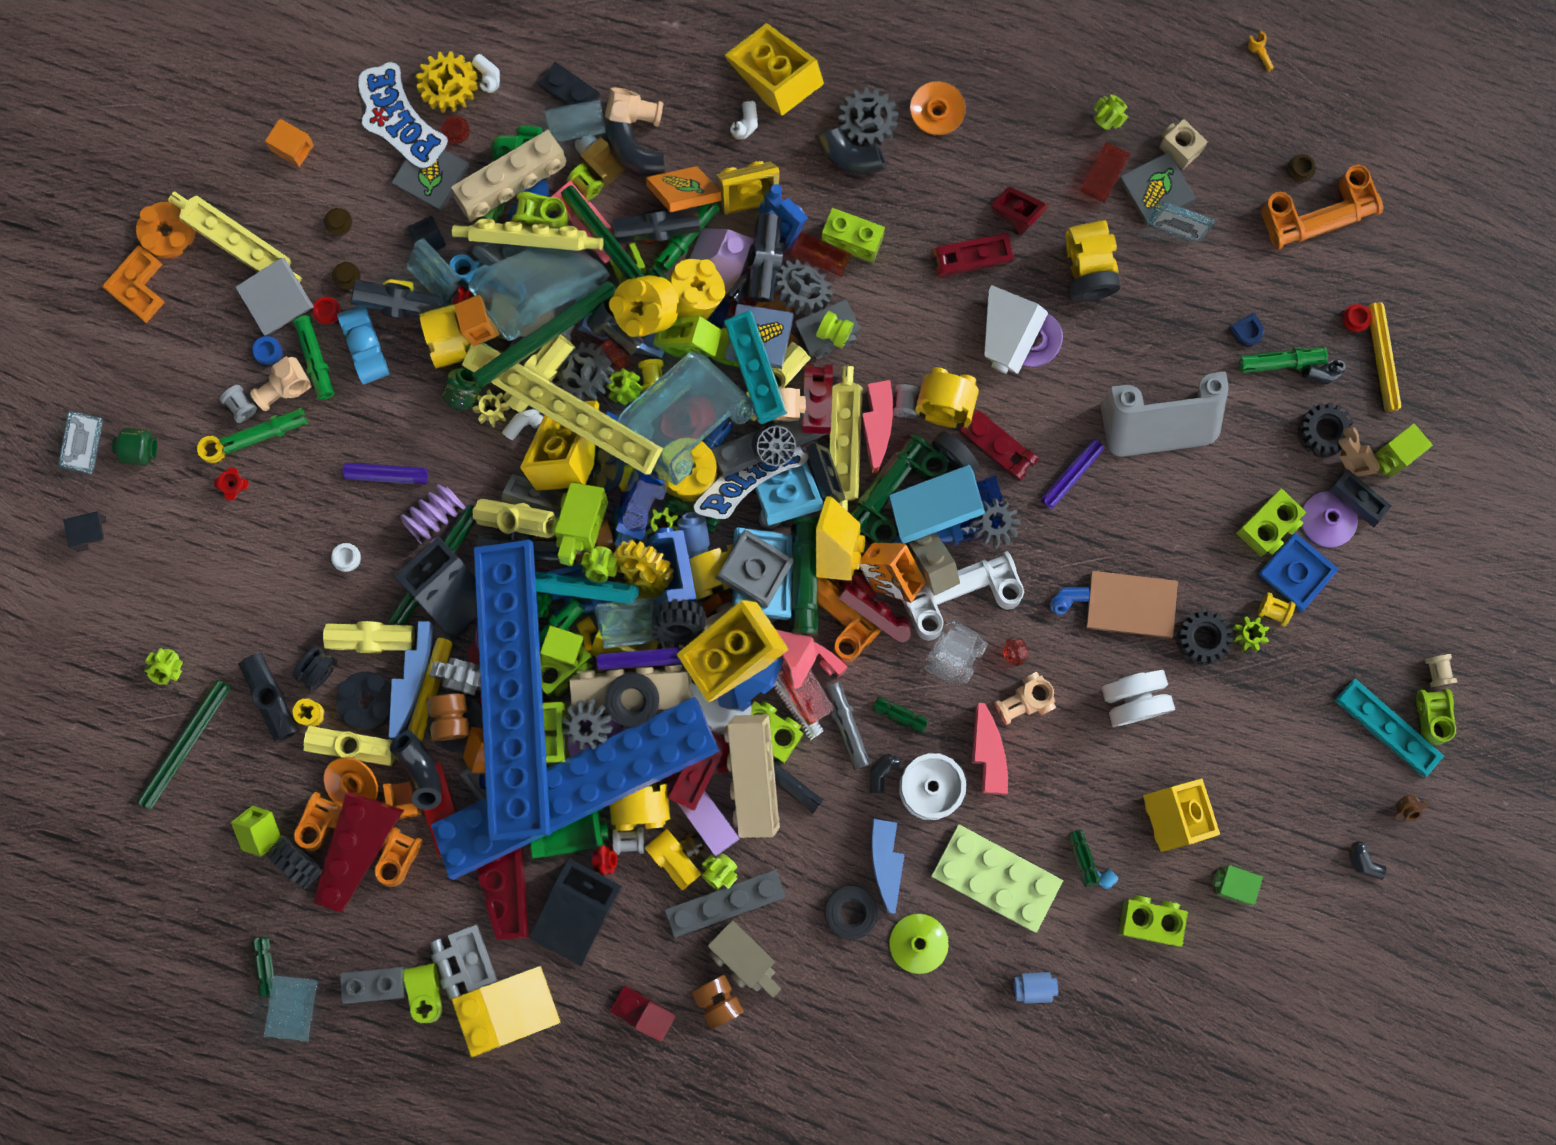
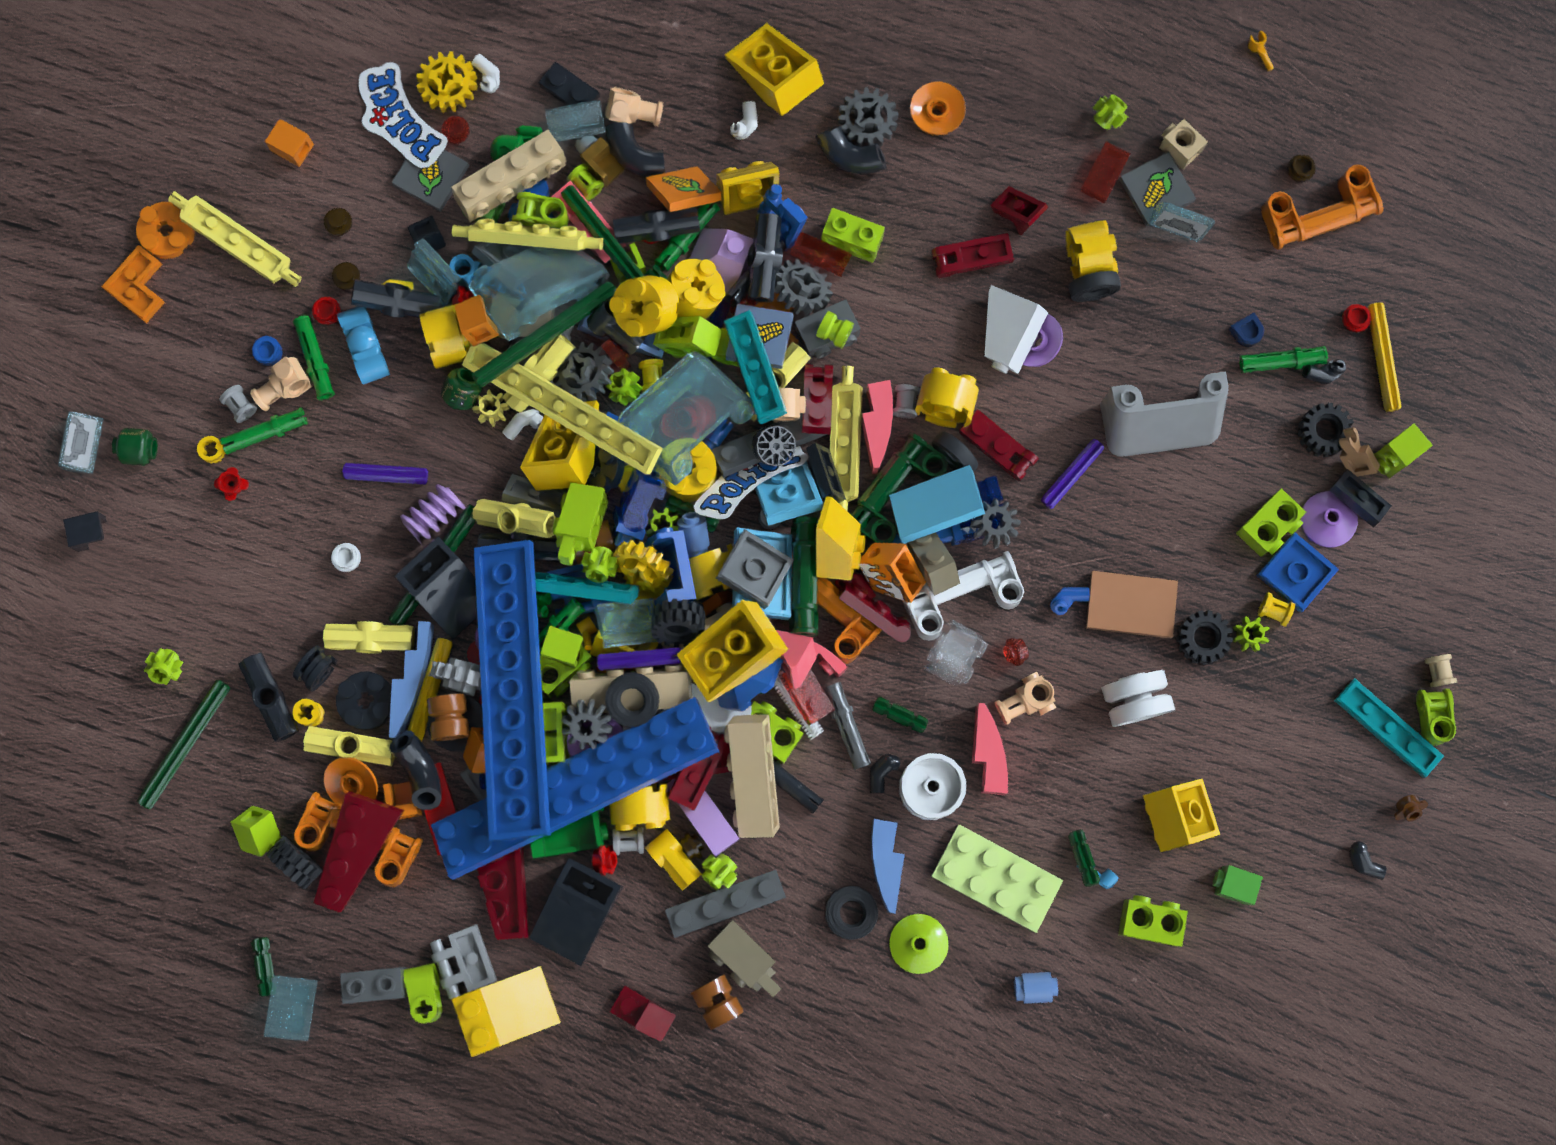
light grey tile [236,258,314,336] -> none

